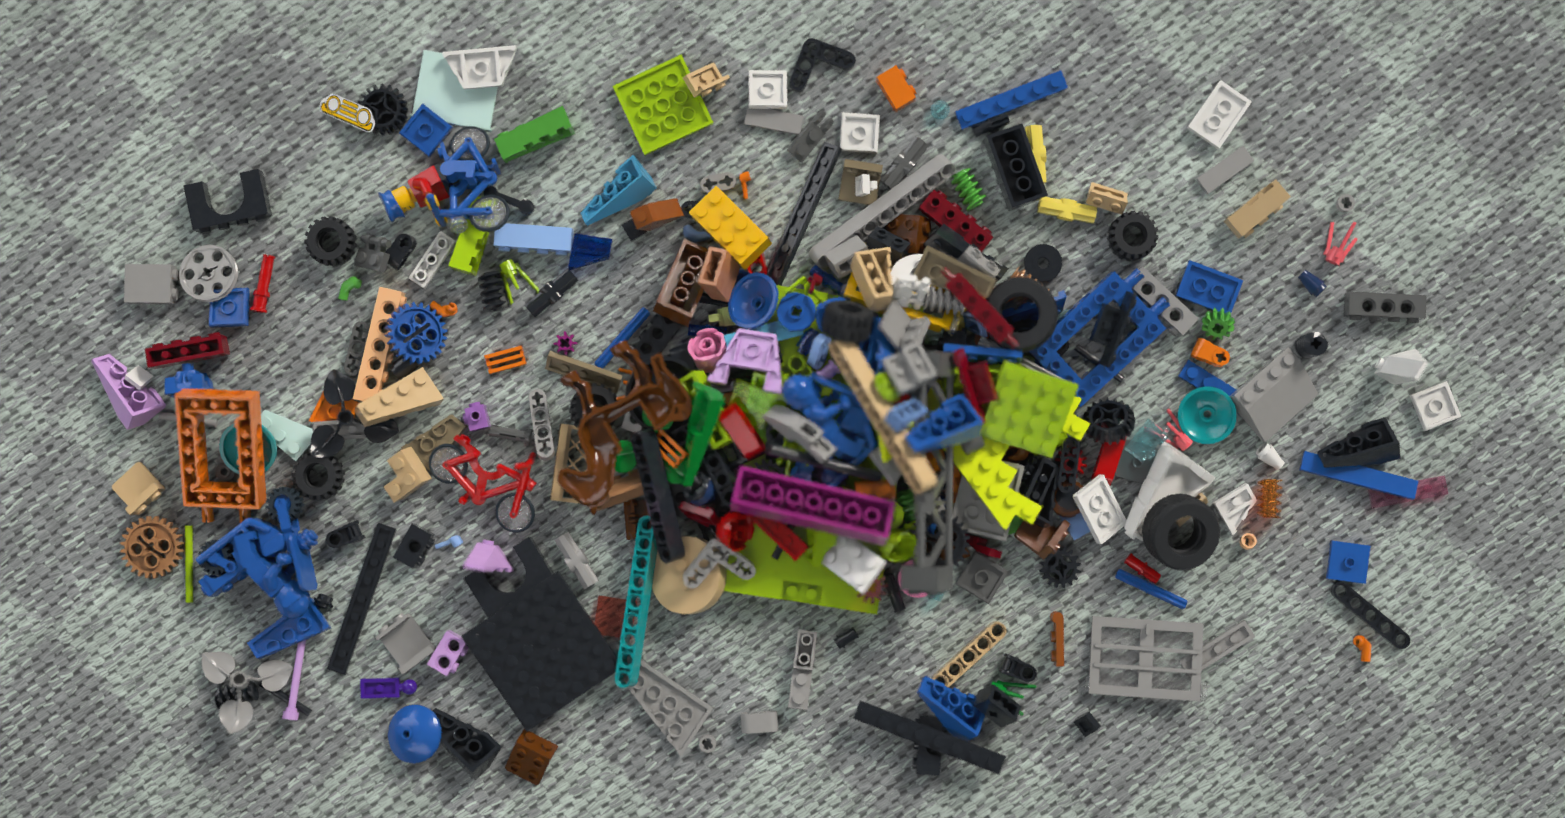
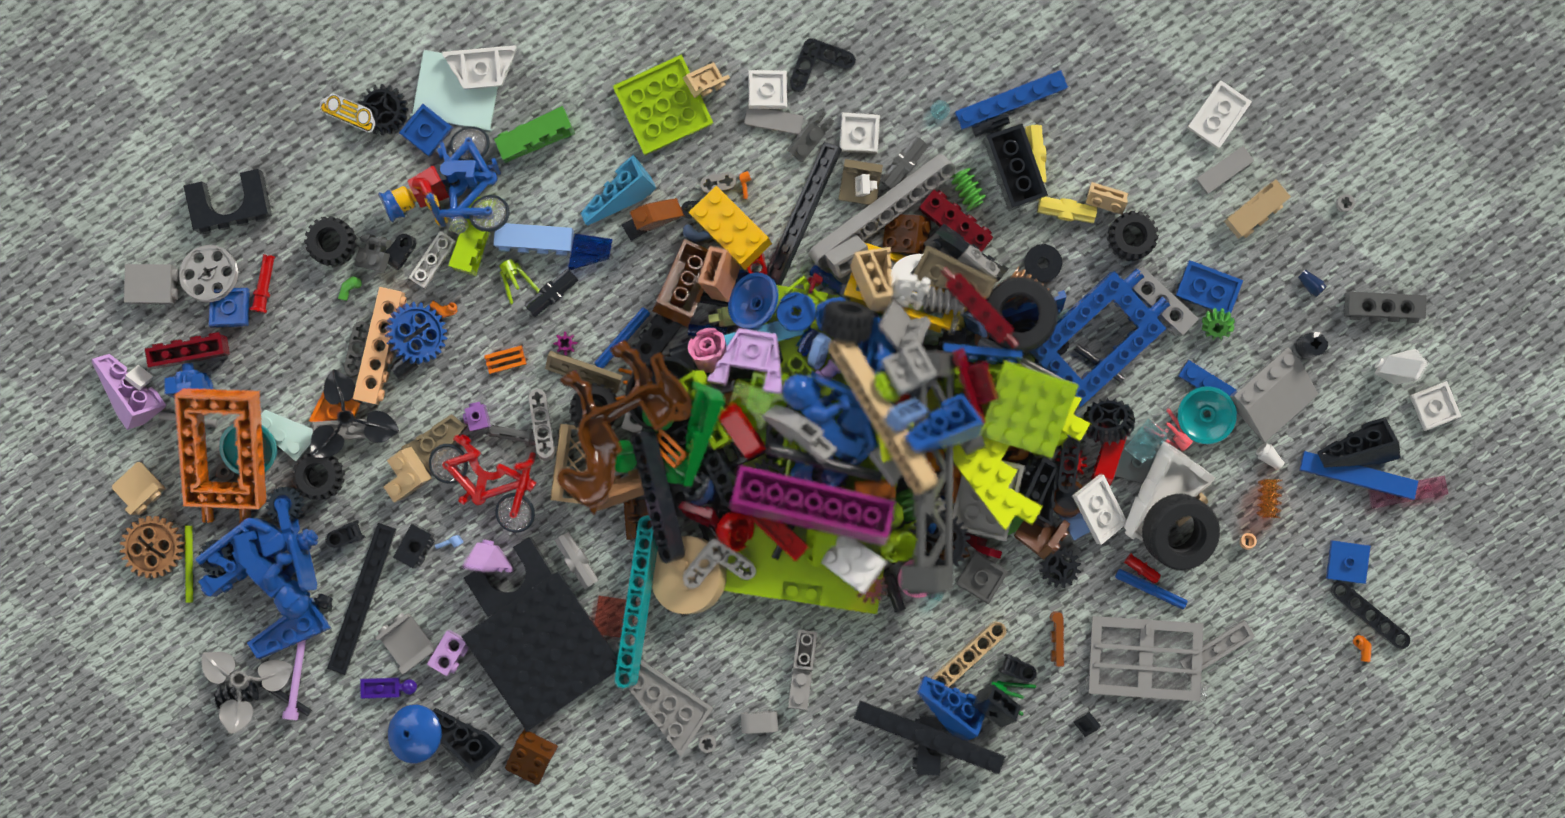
tan wedge [354,367,444,427] -> none
black piece [478,271,508,312] -> none
black bar [483,186,535,216] -> none
black pin [833,627,859,649] -> none
black brick [866,226,911,268] -> none
orange brick [876,65,917,113] -> none
black bracket [1089,291,1137,368] -> none
orange piece [1190,338,1230,368] -> none
white wing [1213,483,1257,535] -> none
coral plant [1323,222,1357,266] -> none

